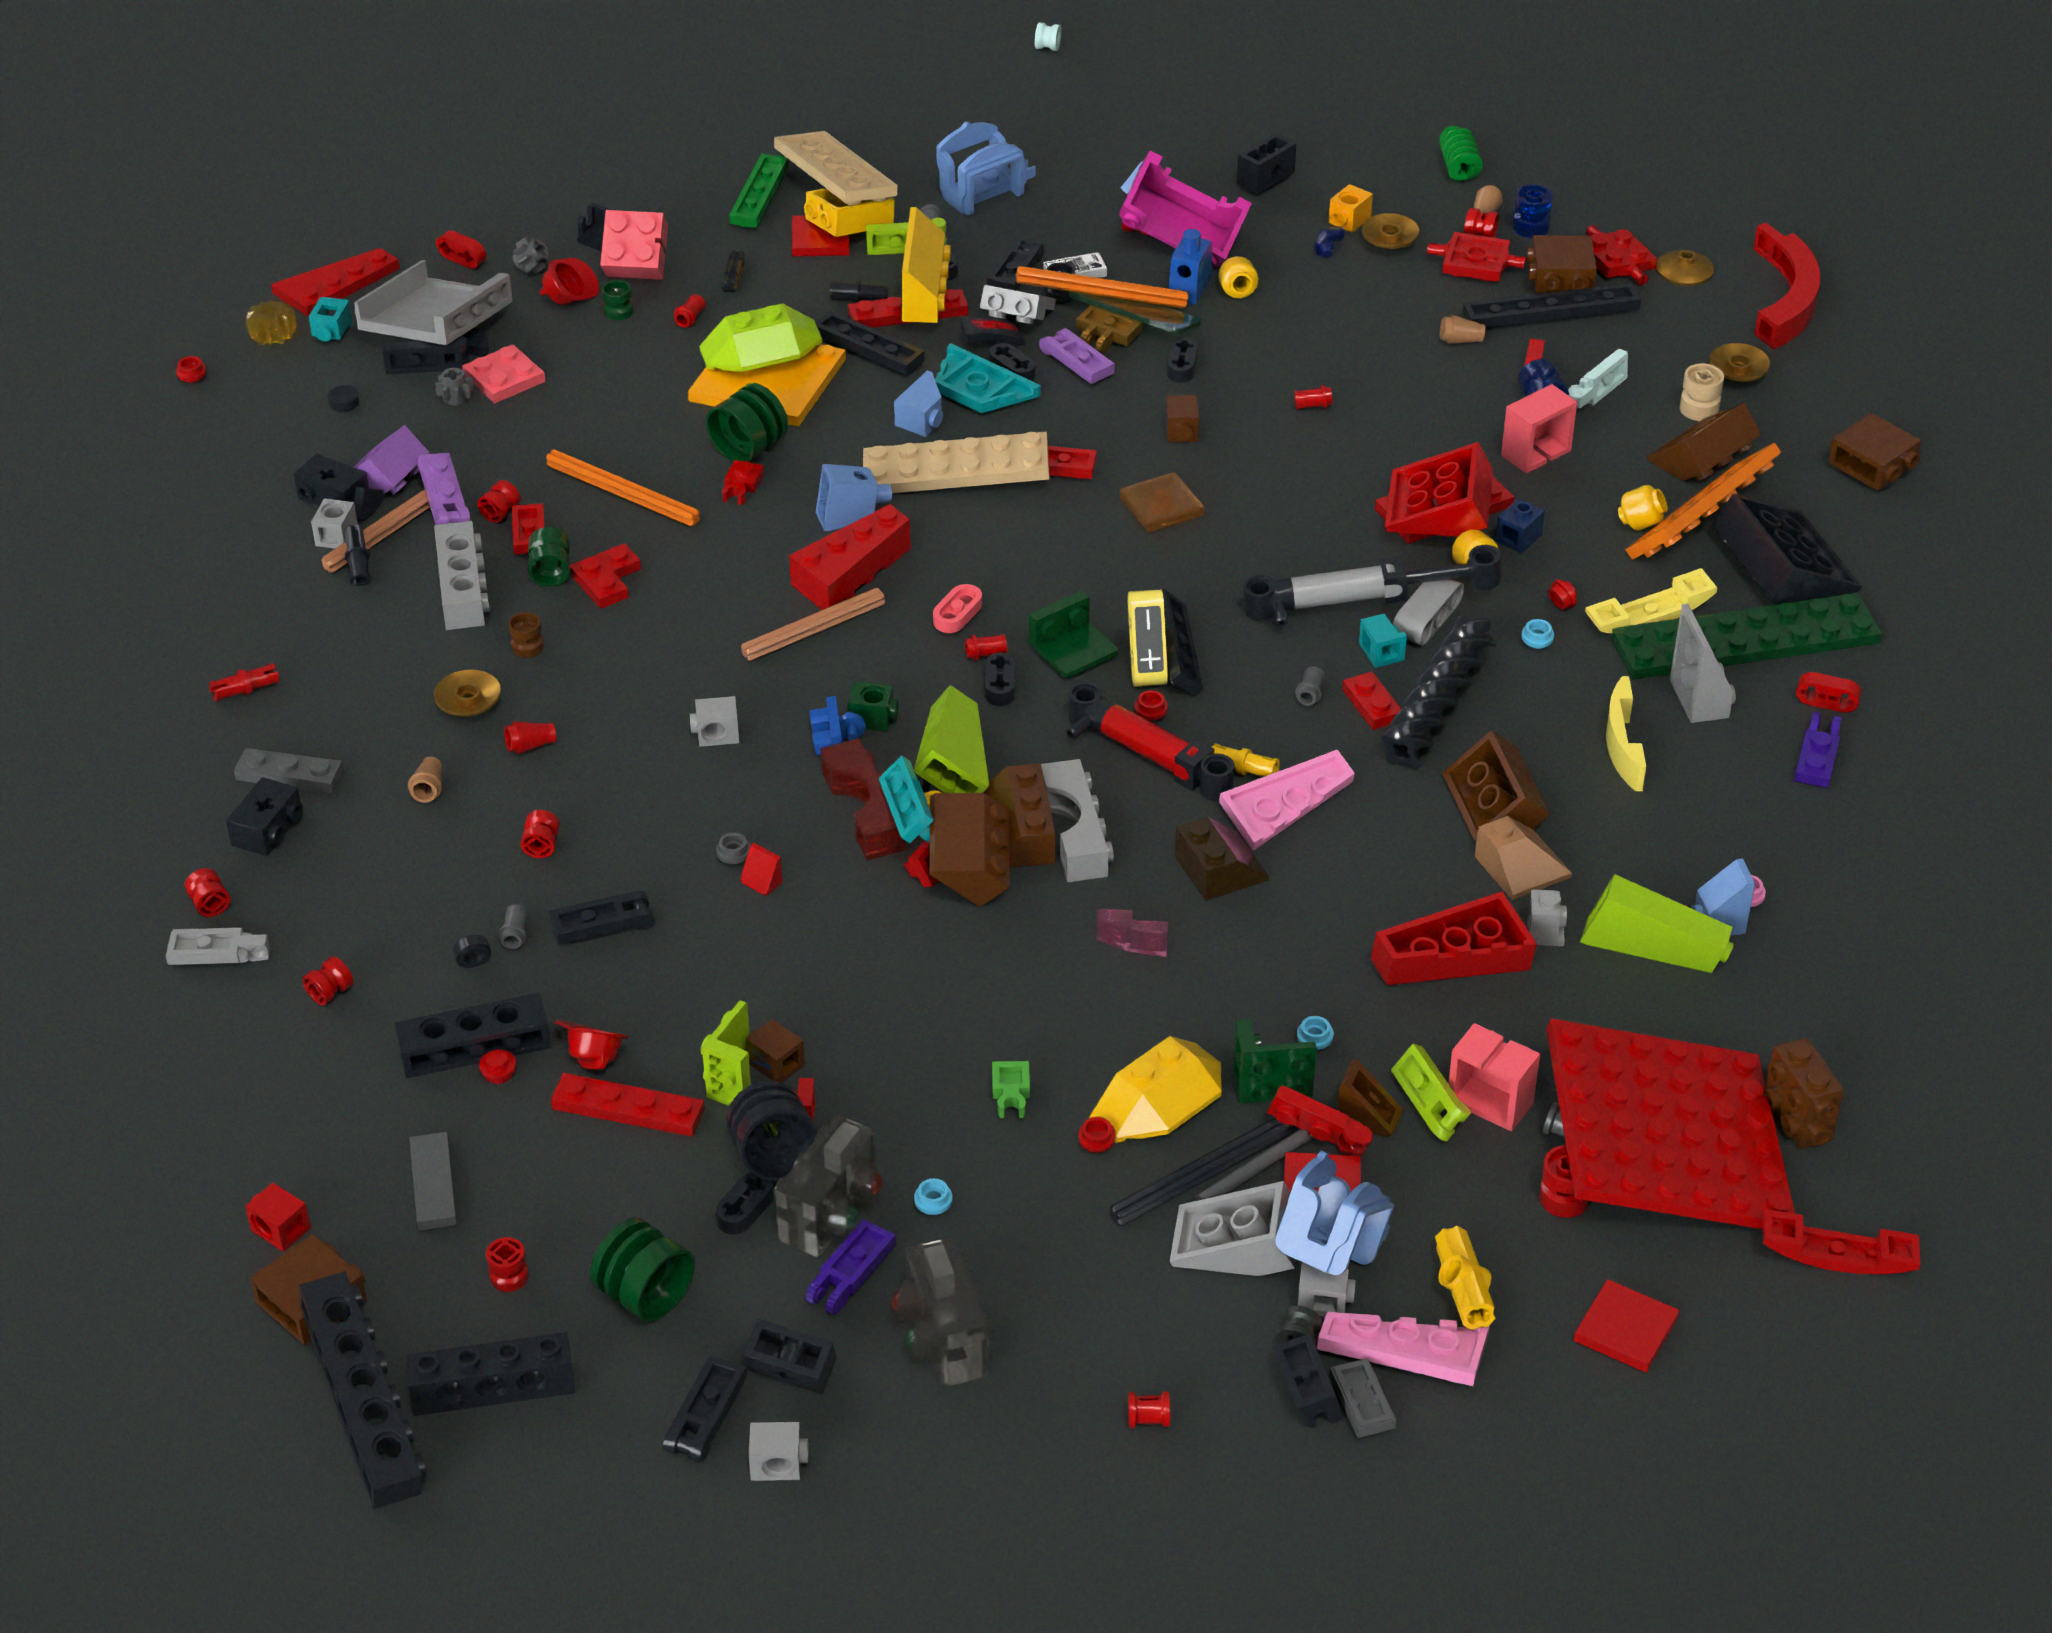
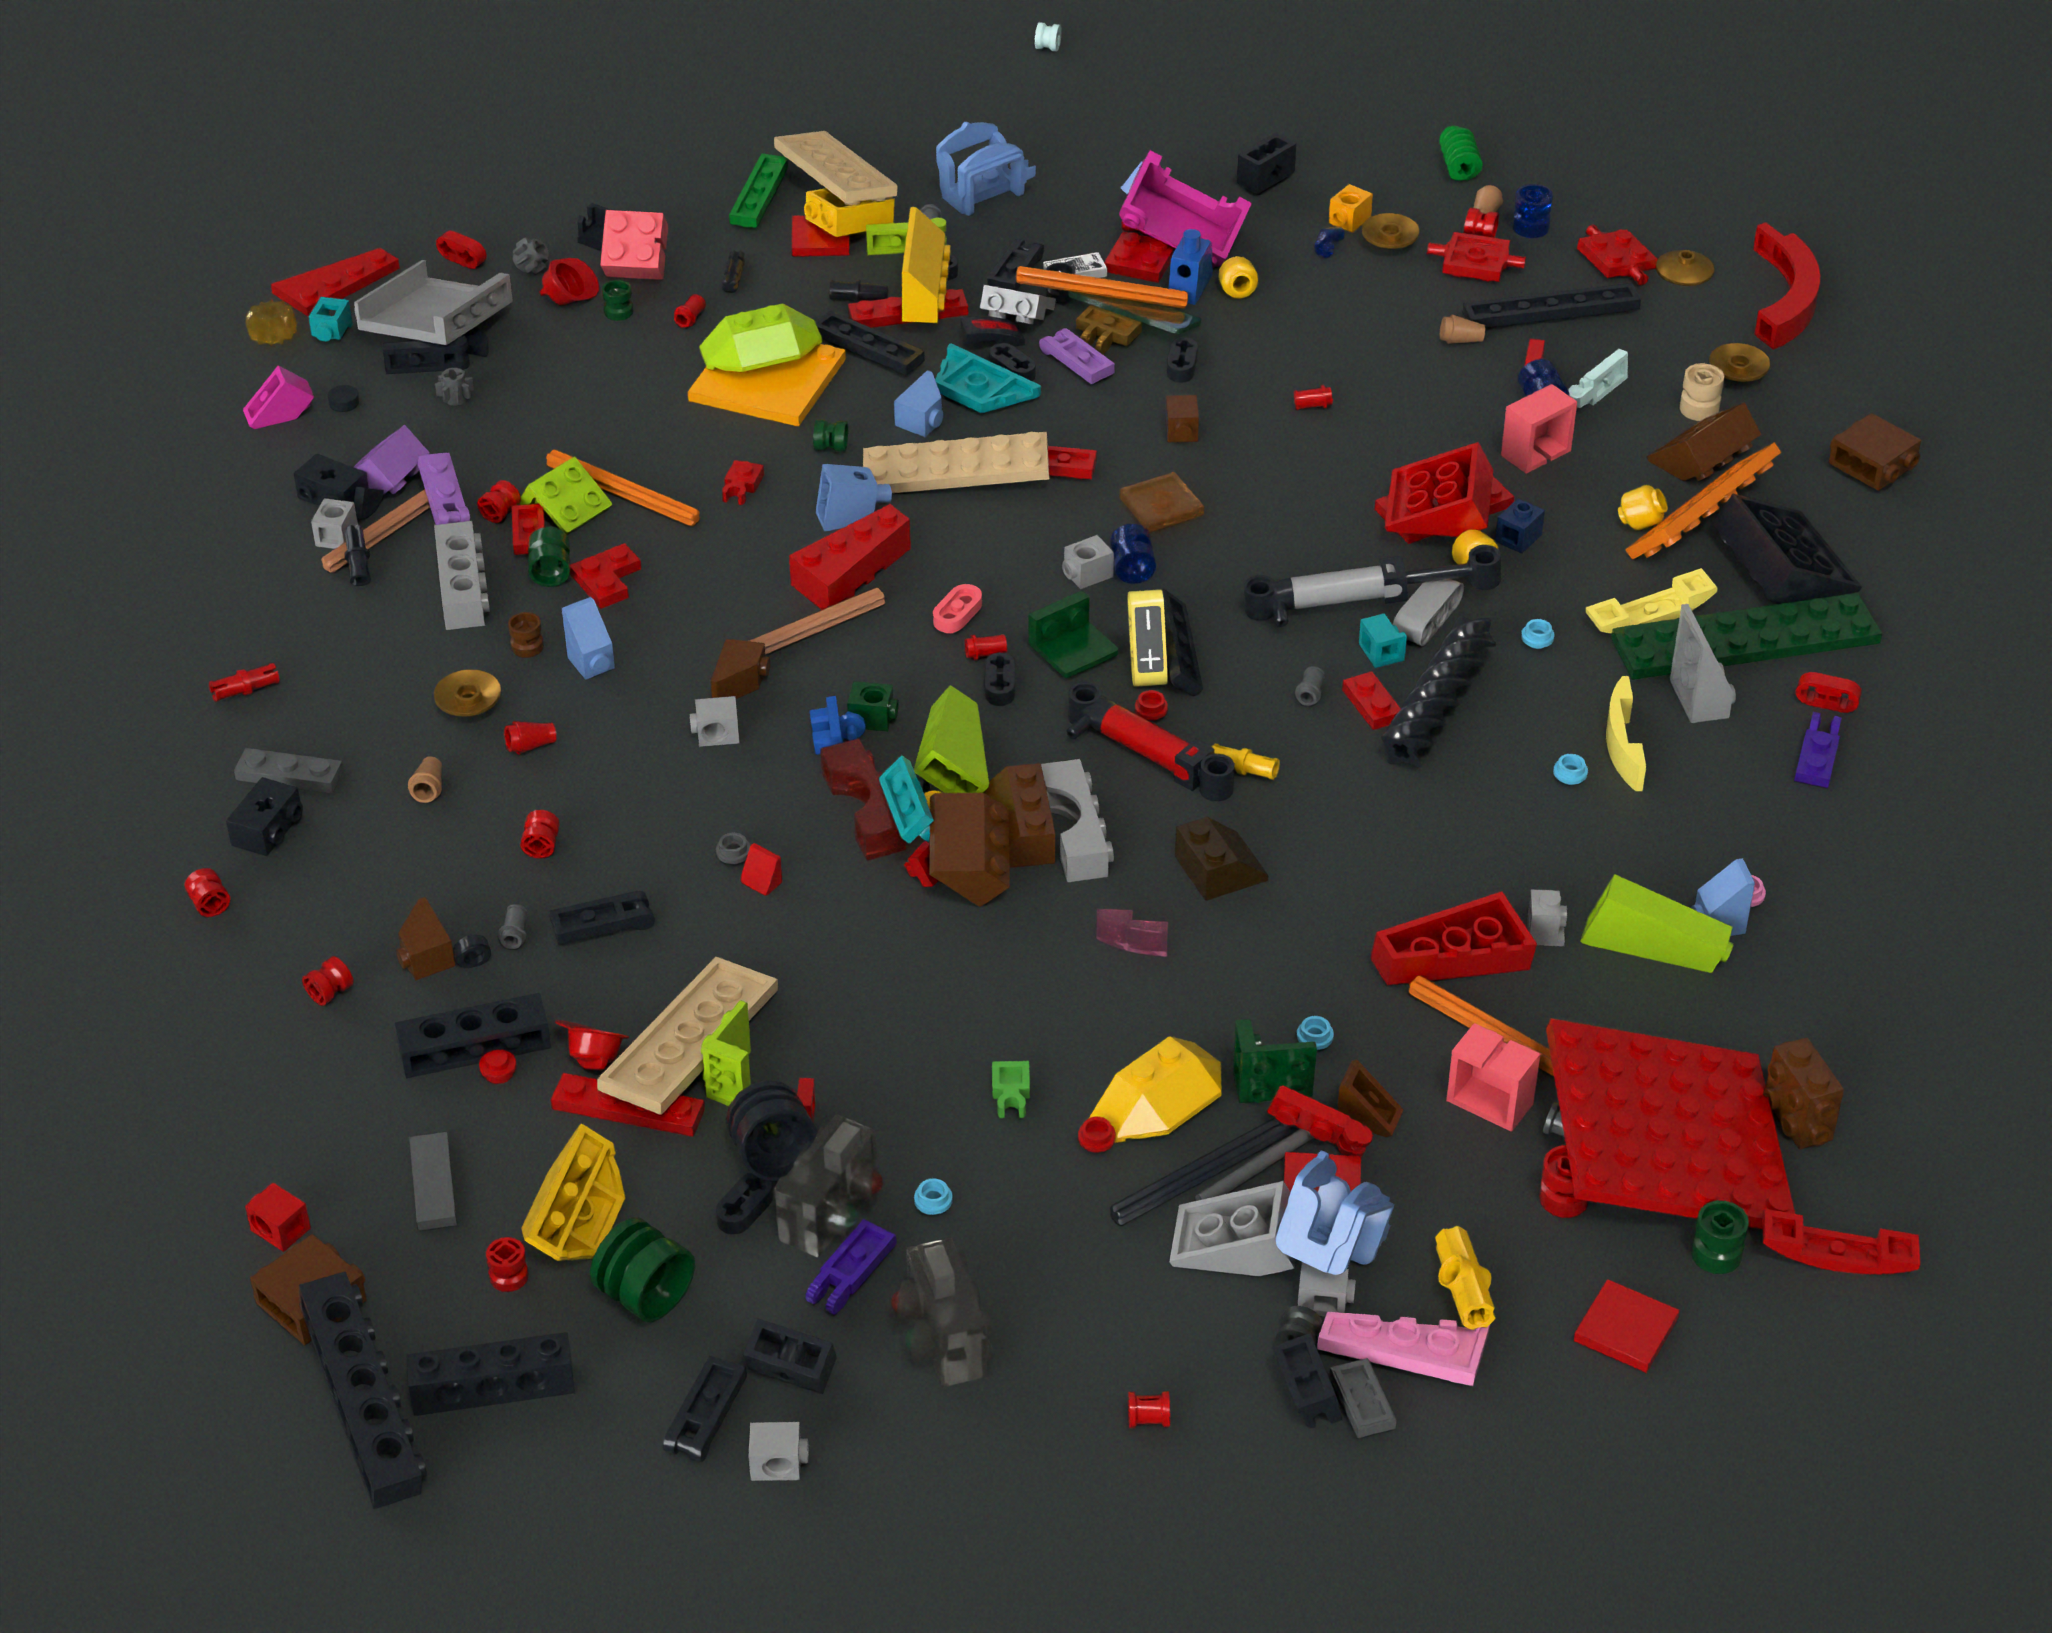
light grey hinge [165,928,271,965] -> none
red plate [176,356,207,383] -> none
coral plate [462,344,545,404] -> none
dark green wheel [706,383,788,462] -> none
reddish brown brick [746,1019,805,1083] -> none
bright pink wing [1219,750,1355,851] -> none
lime plate [1391,1043,1471,1142] -> none
reddish brown slope [1442,730,1551,842] -> none
medium nougat slope [1475,816,1572,900] -> none
reddish brown brick [1526,235,1597,293] -> none
red plate [1548,579,1577,610] -> none
none -> dark pink slope [243,366,314,429]
none -> reddish brown slope [396,897,455,981]
none -> lime bracket [520,456,612,535]
none -> yellow wedge [521,1123,625,1261]
none -> medium blue slope [562,597,615,680]
none -> tan plate [597,957,778,1115]
none -> reddish brown slope [710,639,770,699]
none -> dark green wheel [813,419,849,452]
none -> light grey brick [1062,535,1114,589]
none -> red plate [1104,232,1176,283]
none -> clear blue wheel [1110,524,1156,584]
none -> orange axle [1409,976,1554,1076]
none -> medium azure plate [1553,754,1588,785]
none -> dark green wheel [1691,1201,1749,1274]

